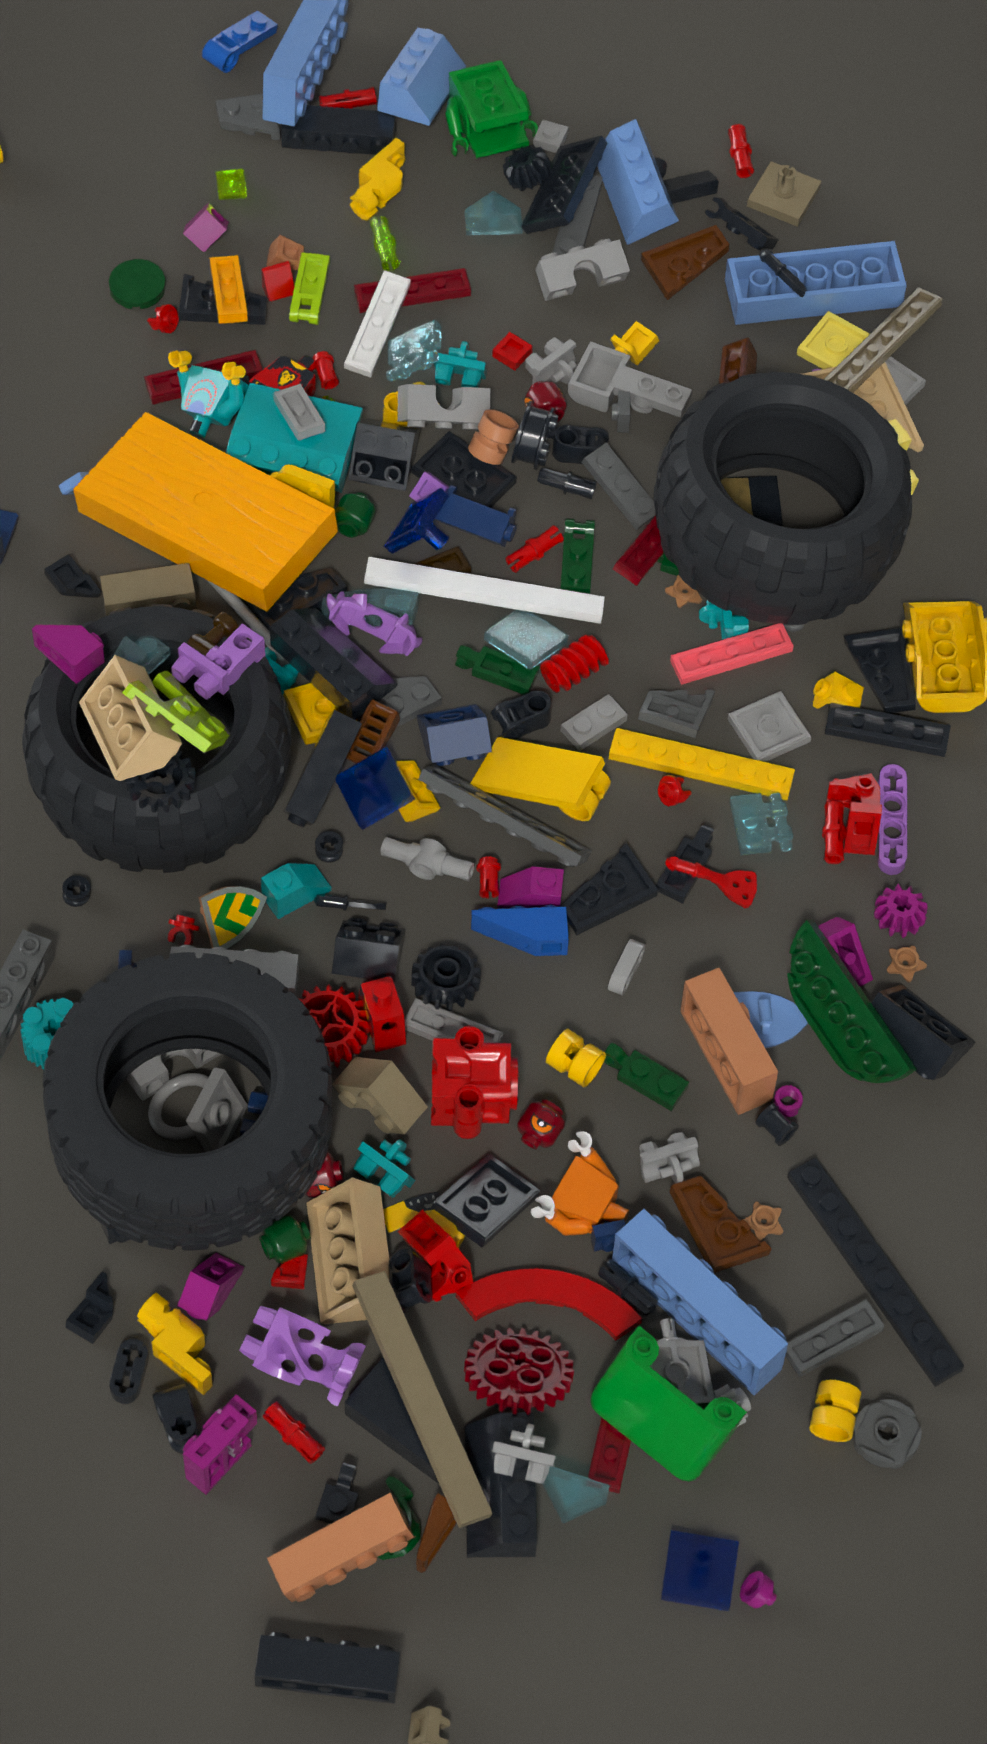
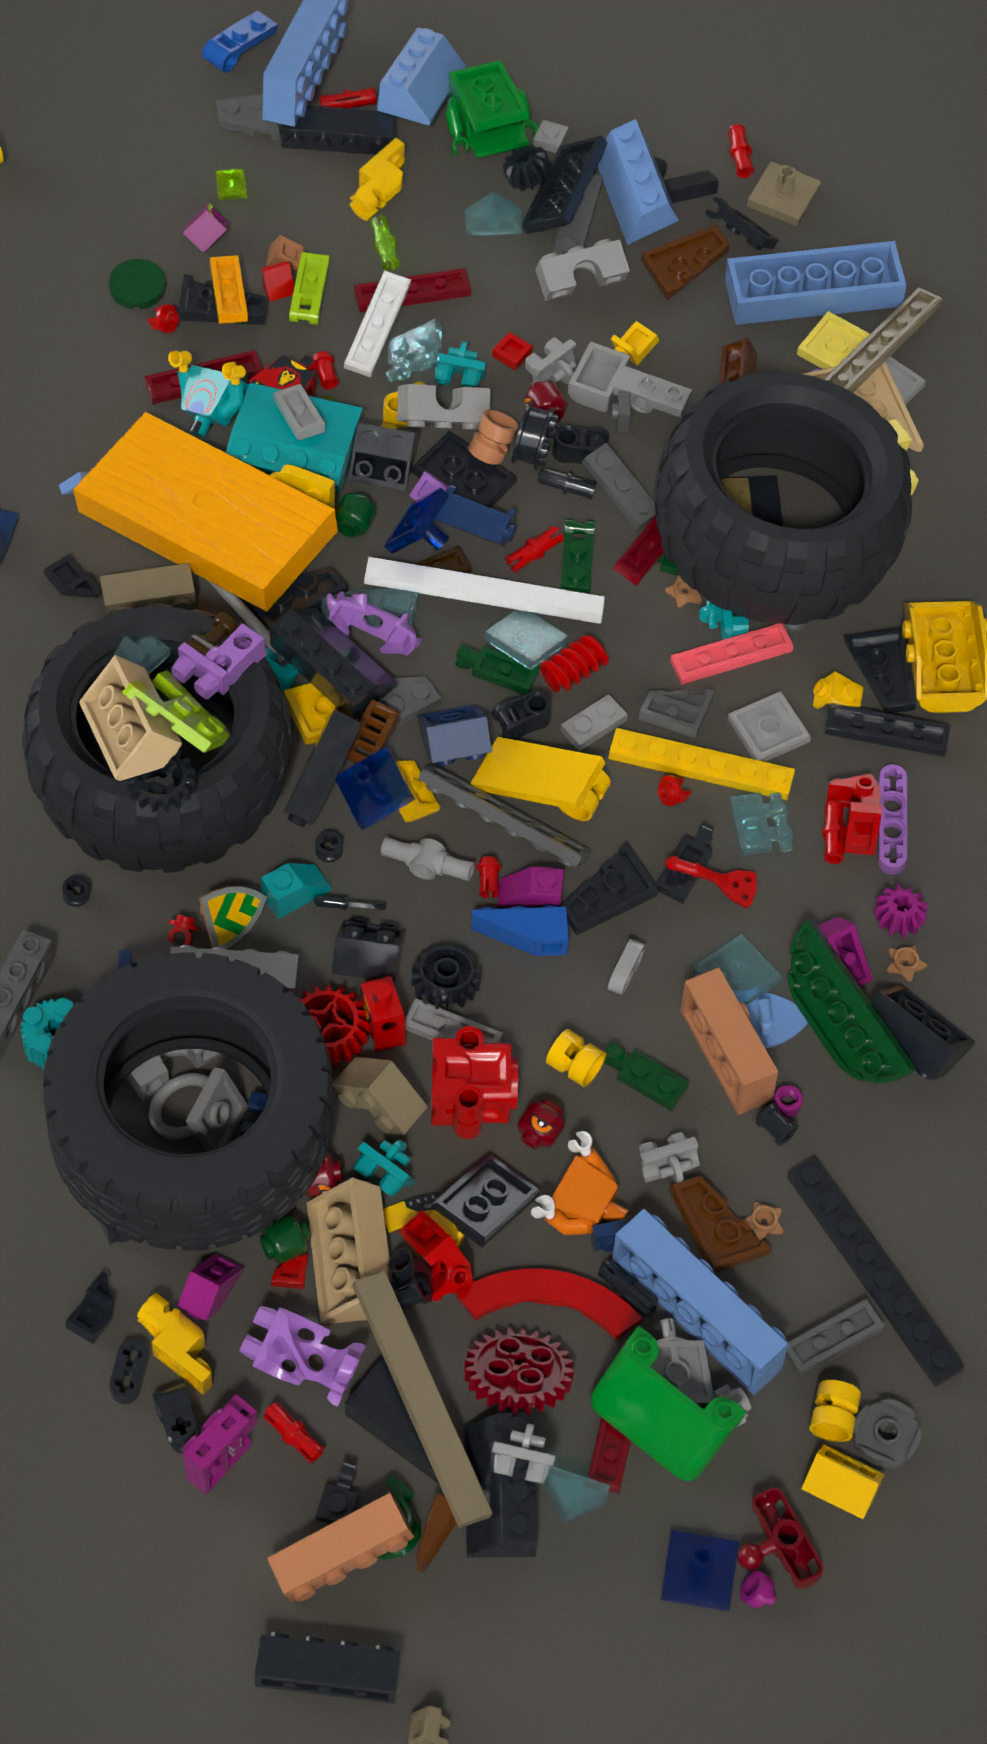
magenta slope [32,625,105,684] -> none
black piece [760,249,807,297] -> none
none -> clear light blue tile [692,934,782,1005]
none -> dark red piece [737,1488,824,1589]
none -> yellow brick [801,1444,885,1519]

